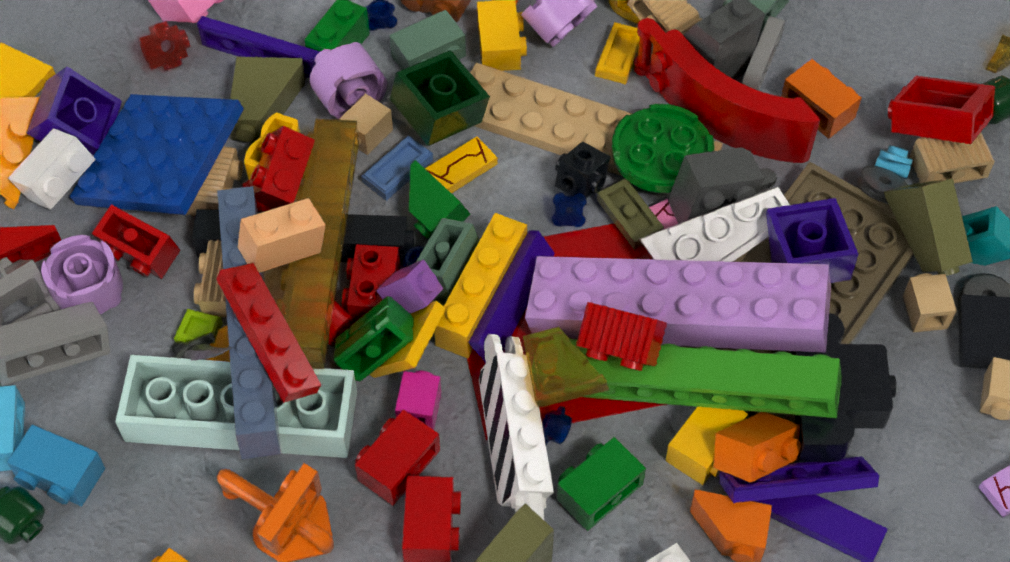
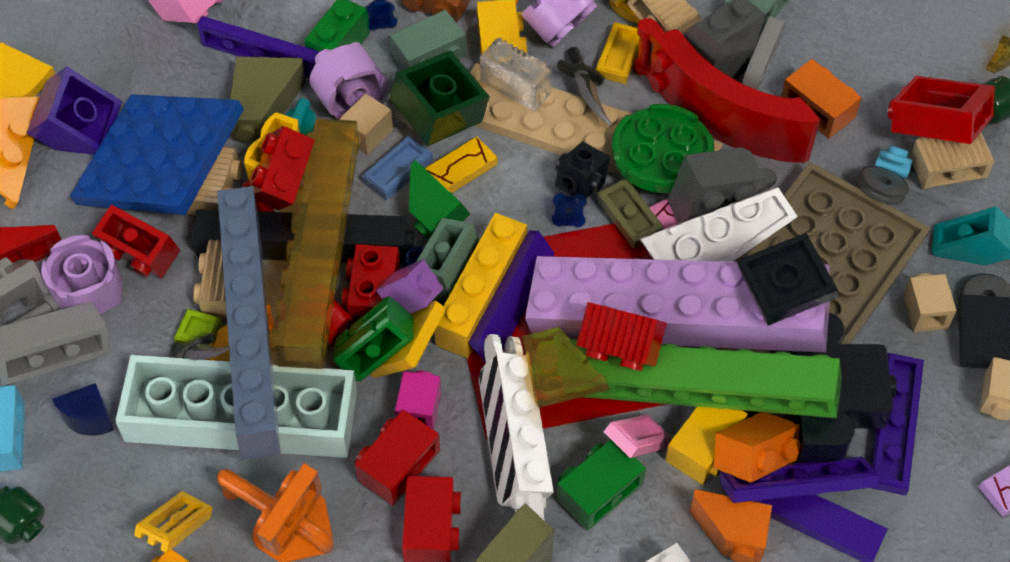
dark azure brick [7,425,106,506] -> none
white brick [8,128,96,210] -> none
clear red brick [137,21,191,71] -> none
red plate [216,263,321,403] -> none
light nougat brick [238,198,326,273] -> none
clear blue plate [542,406,572,445] -> none
dark purple slope [766,198,858,283] -> none
olive slope [884,178,973,276] -> none
none -> clear blue brick [52,383,114,436]
none -> yellow tile [134,491,213,553]
none -> teal plate [286,98,317,136]
none -> clear brick [479,38,552,111]
none -> piece [557,47,612,126]
none -> bright pink tile [604,414,672,458]
none -> black tile [736,233,839,326]
none -> dark purple tile [871,353,924,496]

